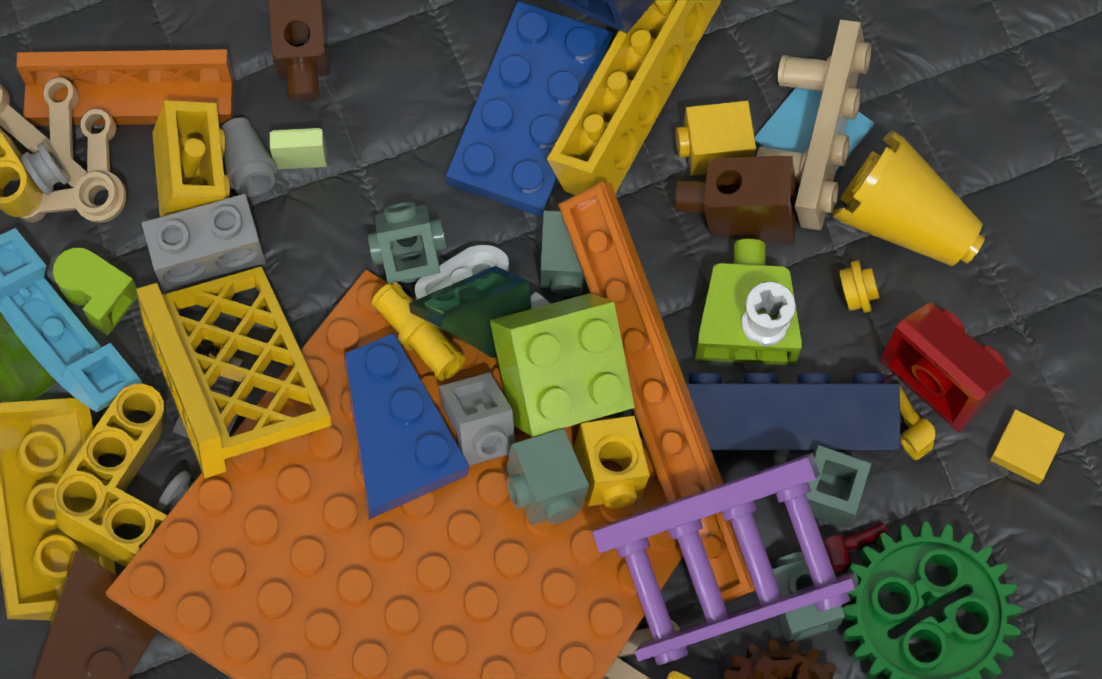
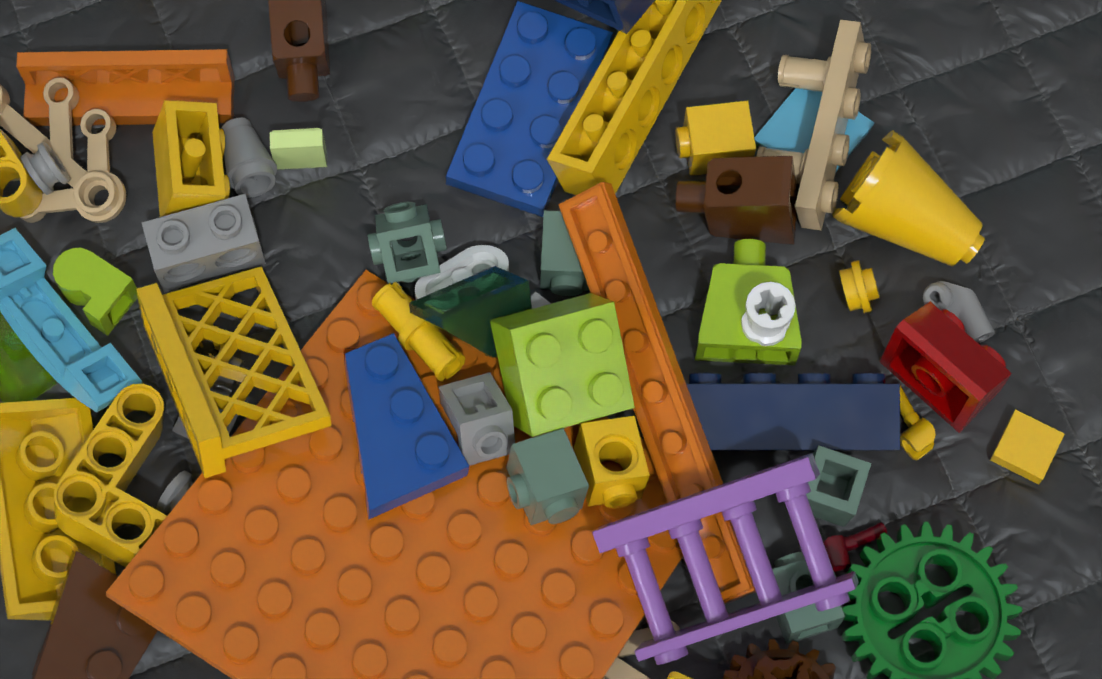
none -> light grey arm [923,281,995,343]

